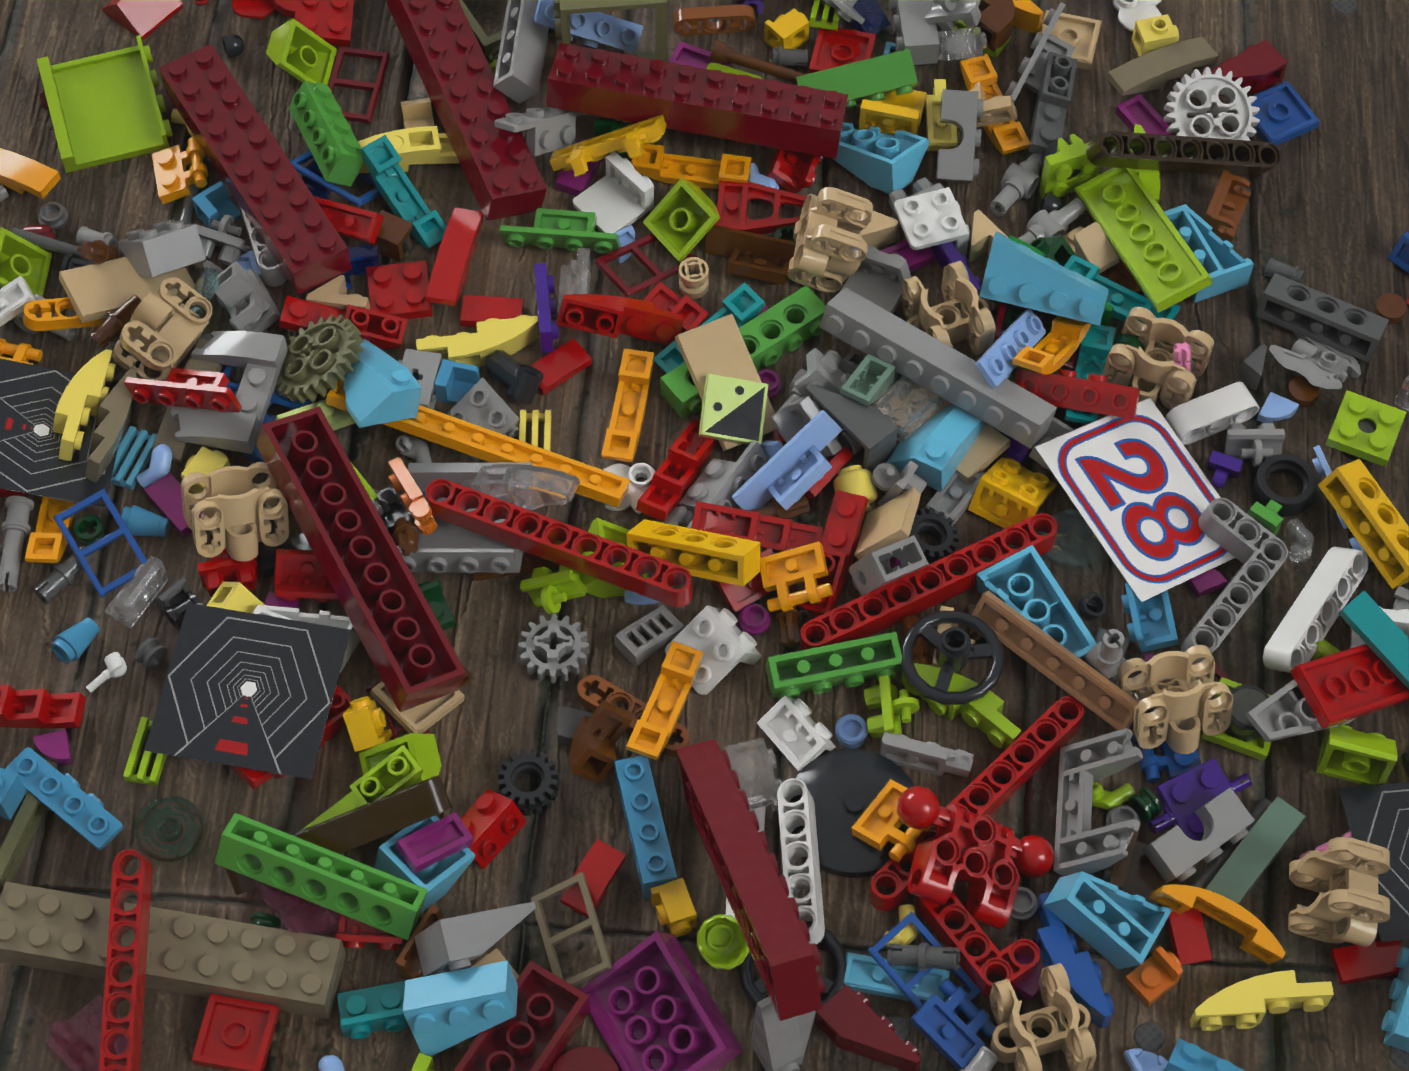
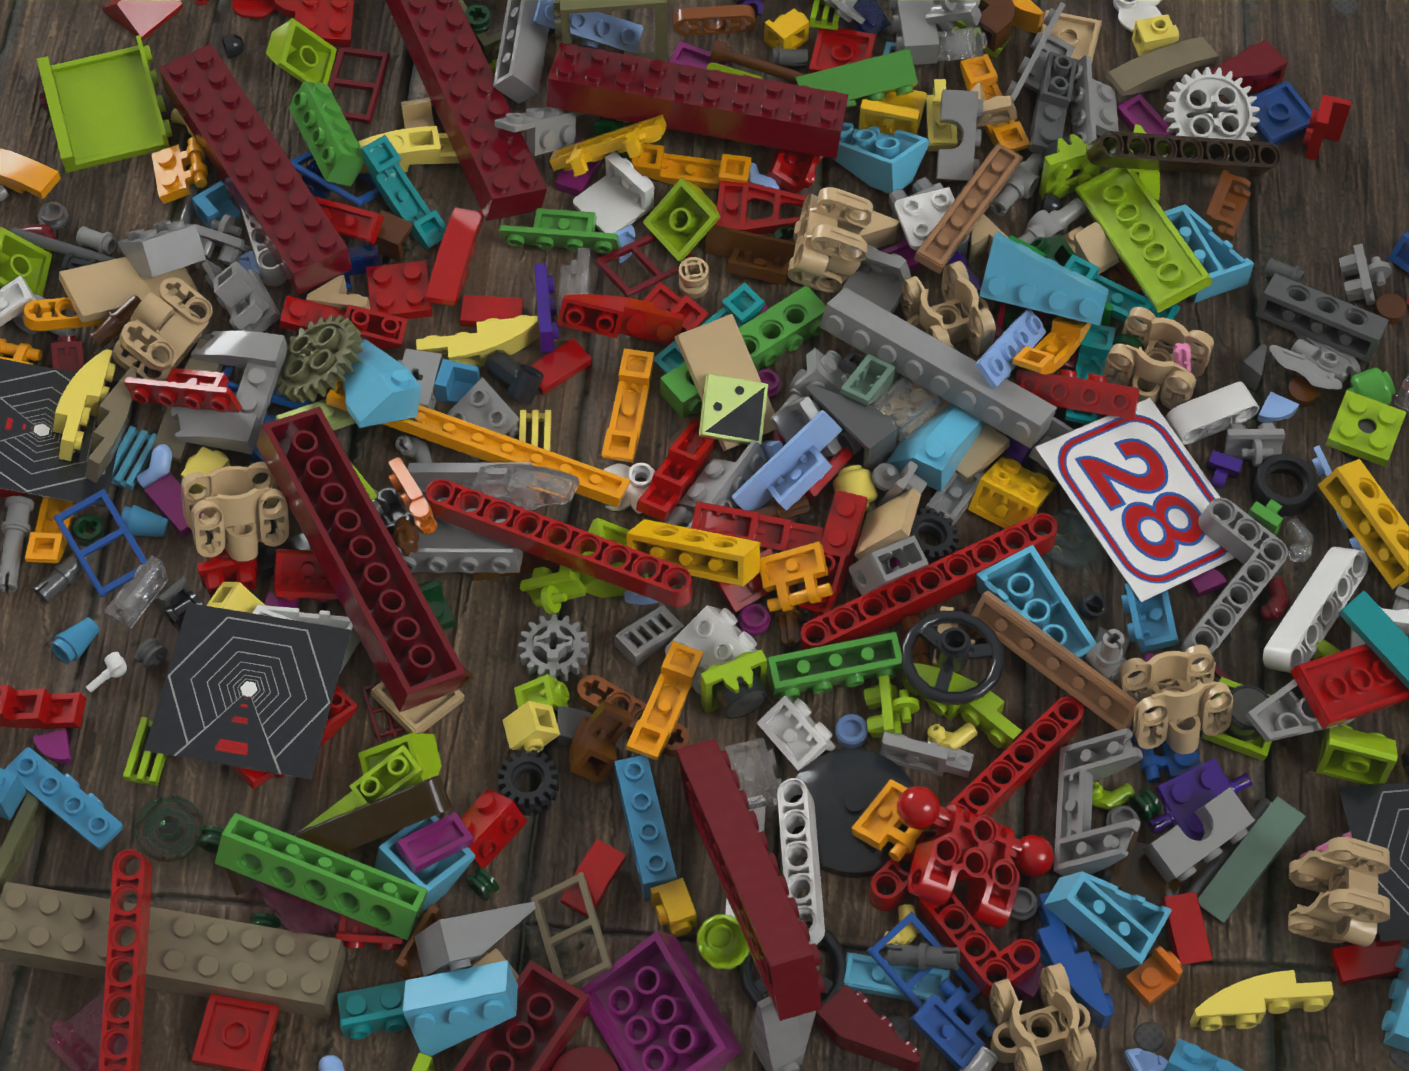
reddish brown axle [77,240,119,264] -> none
clear light blue tile [191,267,217,315] -> none
yellow brick [343,696,393,752] -> none
light orange slope [1149,884,1285,965] -> none
none -> dark red bracket [51,336,85,373]
none -> dark green bush [198,826,225,854]
none -> dark green bush [465,5,491,34]
none -> dark green bush [466,867,500,901]
none -> light yellow brick [502,701,560,754]
none -> lime bracket [514,674,570,711]
none -> piece [701,649,768,719]
none -> medium nougat tile [914,143,1023,274]
none -> light yellow arm [927,722,978,750]
none -> light grey bracket [1071,55,1119,144]
none -> dark red arm [1260,577,1290,621]
none -> red bracket [1302,94,1352,160]
none -> light grey hips [1339,244,1392,306]
none -> bright green head [1346,367,1396,405]

